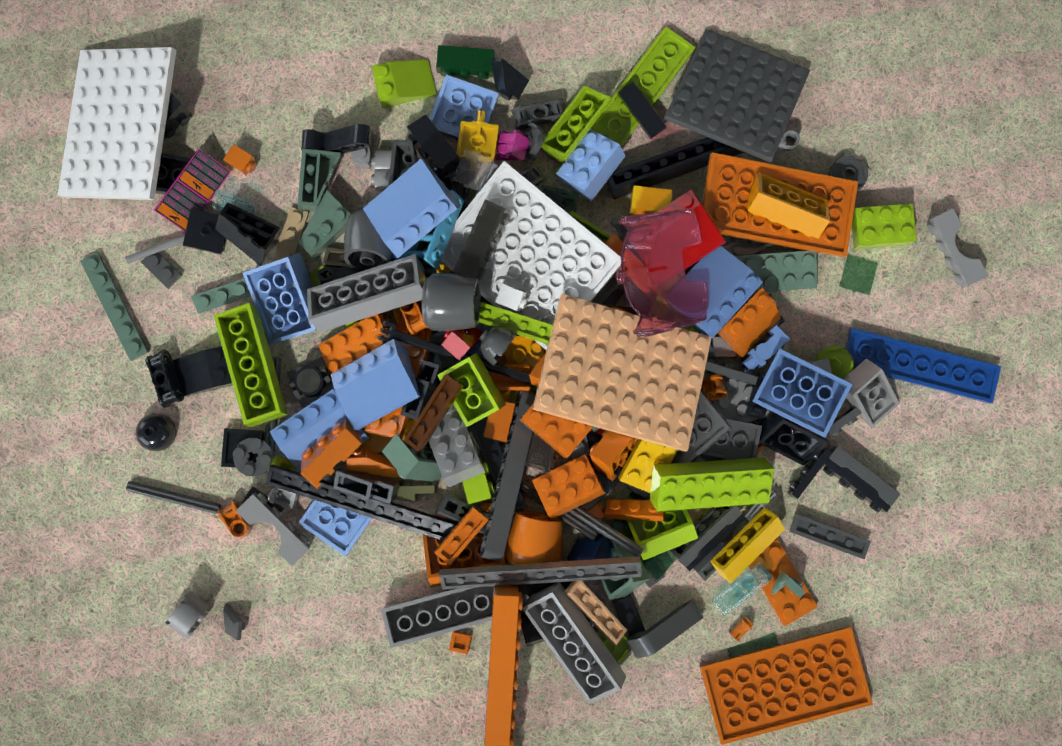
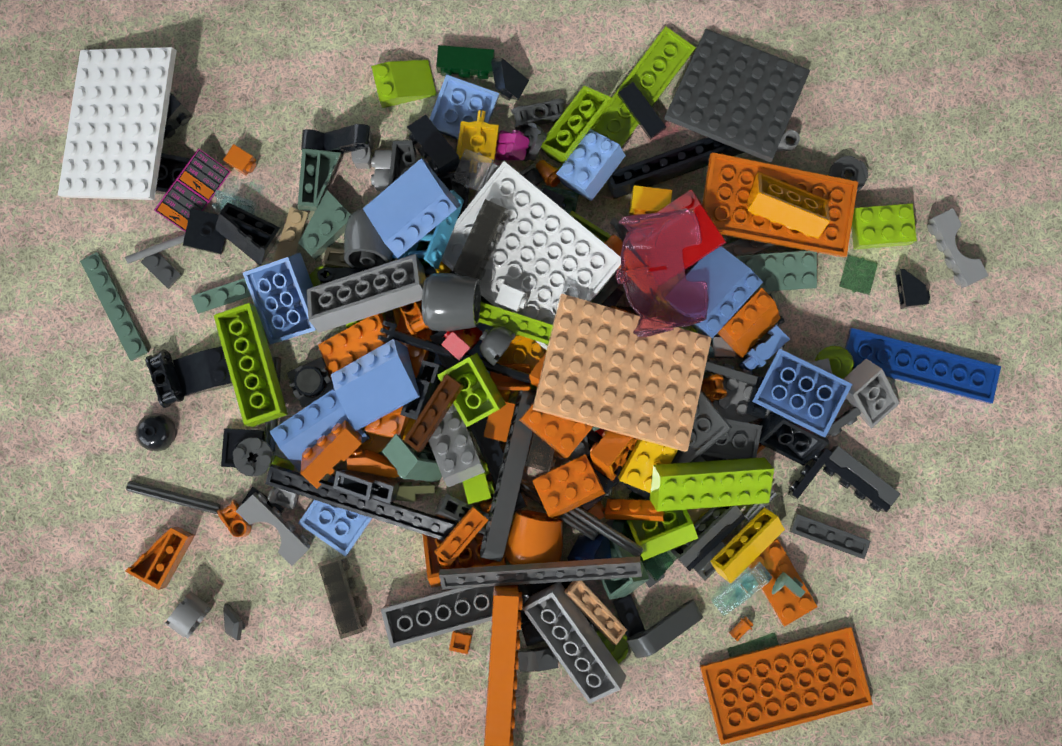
none -> orange wedge [125,527,195,590]
none -> clear smoke brick [317,555,367,639]
none -> dark grey slope [518,646,559,672]
none -> orange cone [536,160,561,187]
none -> black slope [895,269,930,309]

